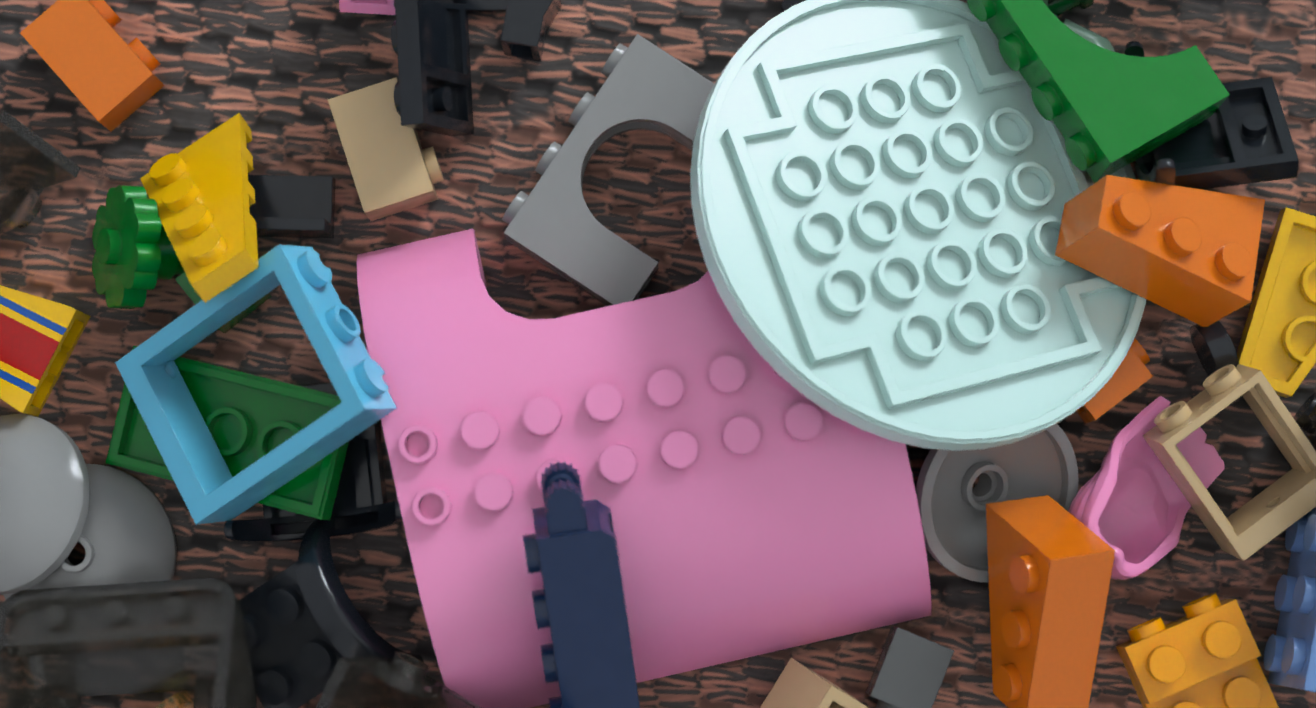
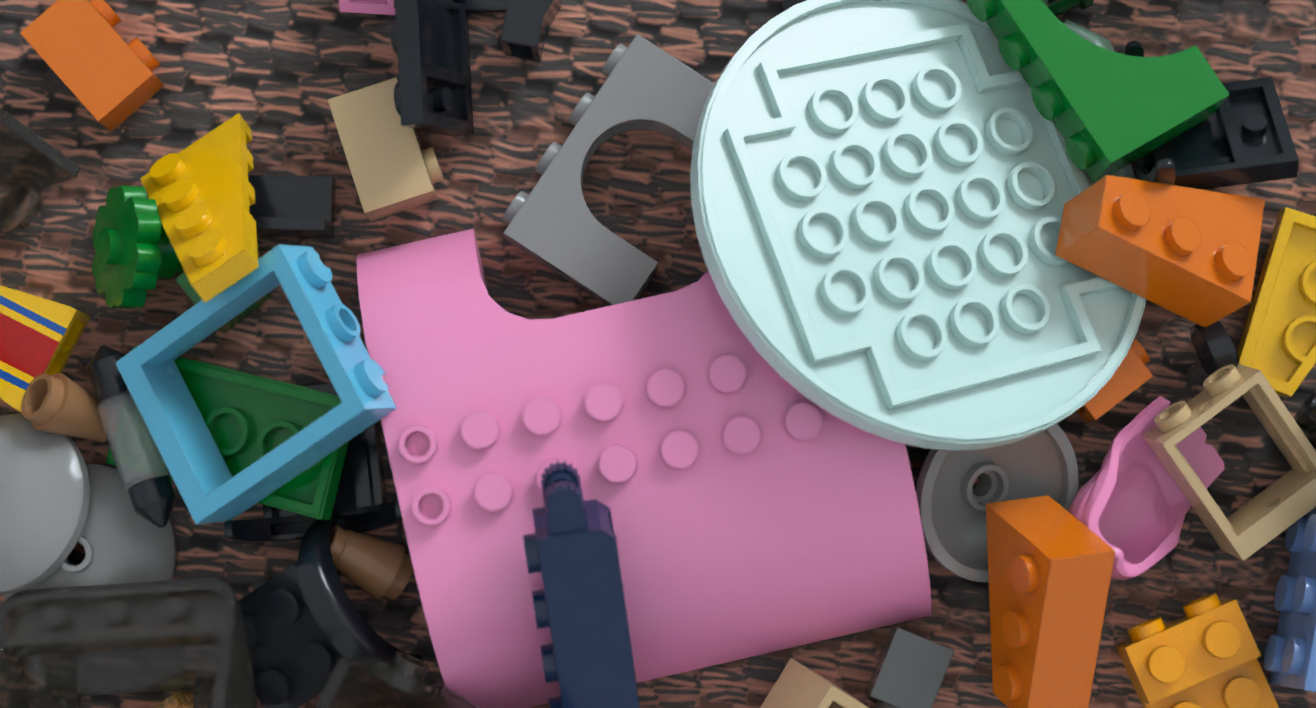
none -> medium nougat cone [21,373,118,443]
none -> piece [87,345,177,528]
none -> medium nougat cone [330,525,413,601]

